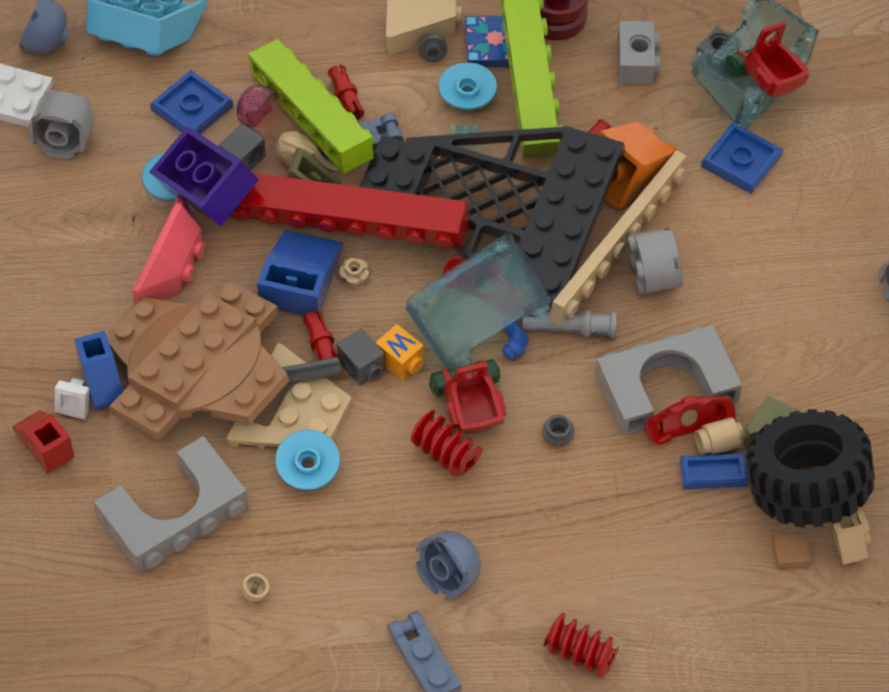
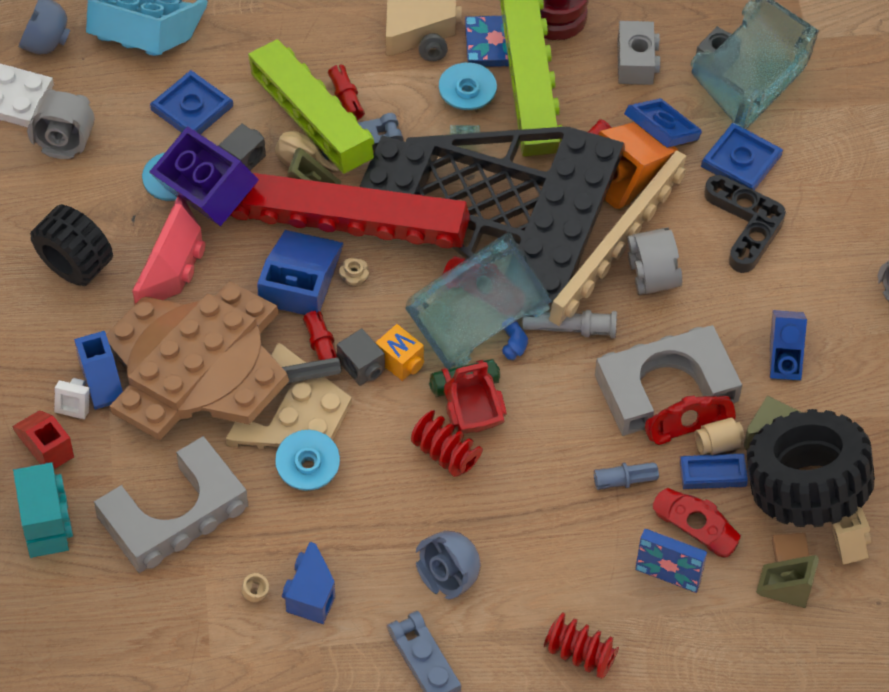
clear pink hair [236,85,279,128] -> none
dark grey plate [542,415,574,446] -> none
red piece [724,21,809,97] -> none
none -> teal piece [13,462,73,558]
none -> black tyre [30,204,113,286]
none -> blue slope [282,542,335,624]
none -> sand blue axle [594,463,659,490]
none -> blue tile [624,98,702,148]
none -> tile [635,529,707,593]
none -> red piece [653,488,741,558]
none -> black beam [704,175,786,273]
none -> olive slope [756,555,819,608]
none -> blue slope [770,310,807,380]

